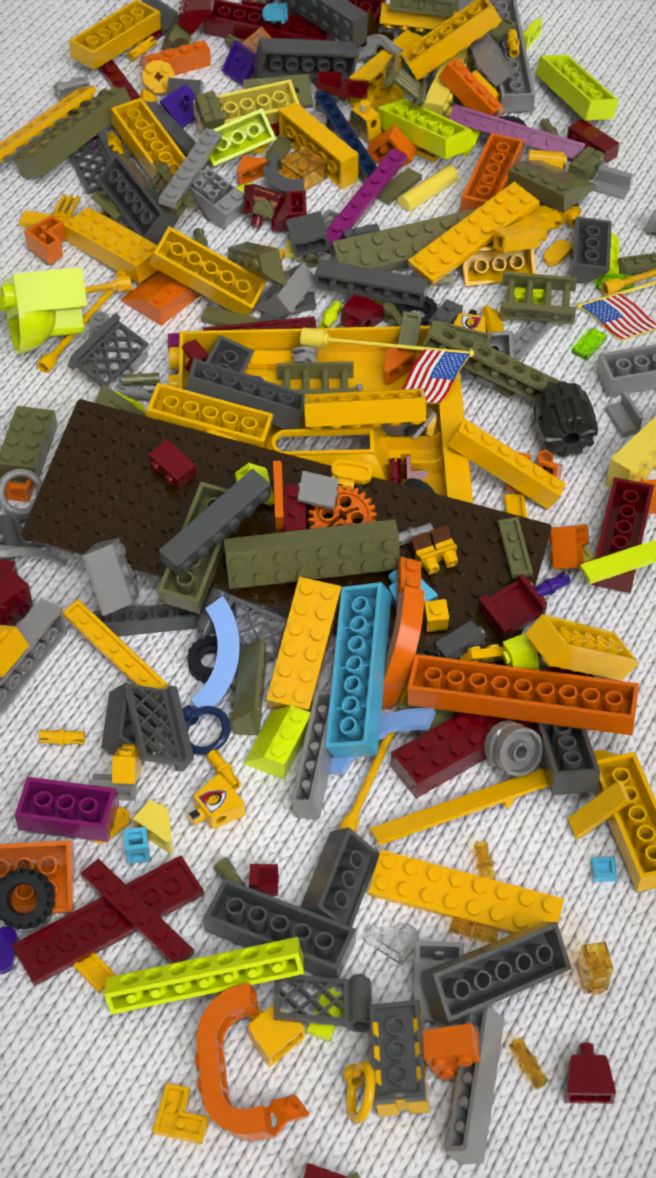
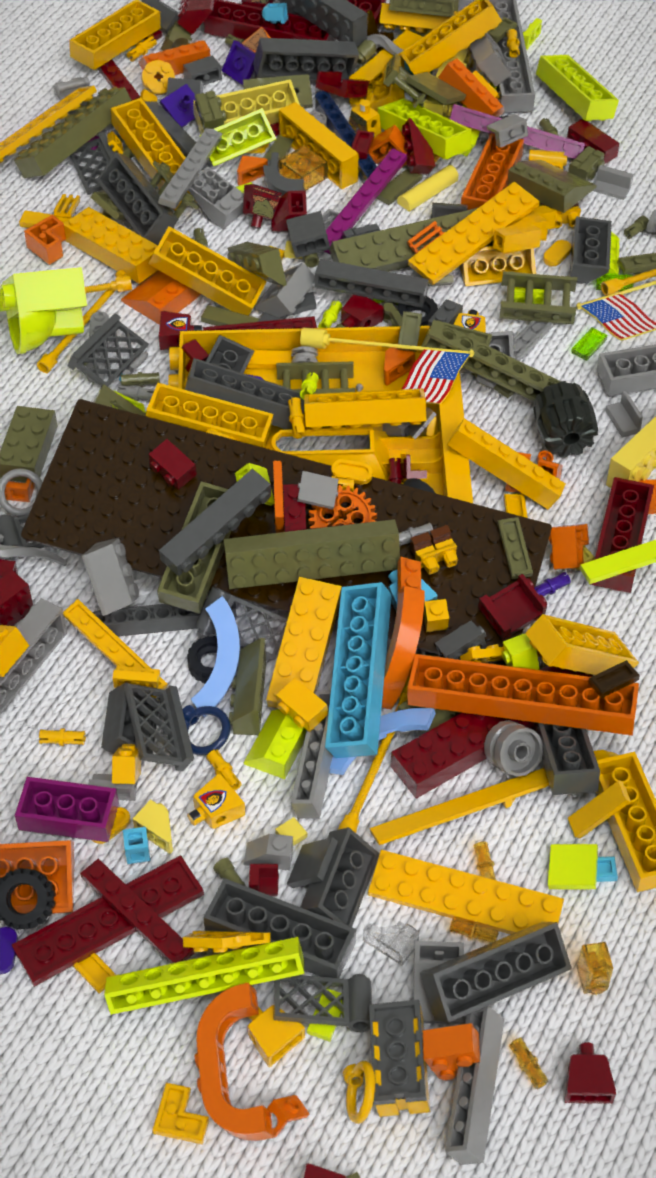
yellow tile [482,305,504,333] -> none
none -> yellow bracket [113,666,160,689]
none -> dark red torso [159,311,202,350]
none -> dark grey brick [183,55,222,85]
none -> yellow wing [183,930,271,953]
none -> light grey slope [244,834,293,871]
none -> light yellow tile [275,817,308,846]
none -> yellow brick [276,677,328,732]
none -> dark grey tile [287,837,338,888]
none -> yellow pin [288,397,306,439]
none -> neon yellow pin [300,372,319,400]
none -> dark red tile [351,130,374,159]
none -> olive brick [357,40,376,65]
none -> dark red slope [402,118,435,174]
none -> olive tile [406,72,466,105]
none -> orange tile [407,221,445,254]
none -> dark grey tile [431,202,468,219]
none -> light grey panel [487,114,528,148]
none -> neon yellow tile [548,844,598,889]
none -> dark brown tile [589,660,640,698]
none -> olive pin [624,215,649,239]

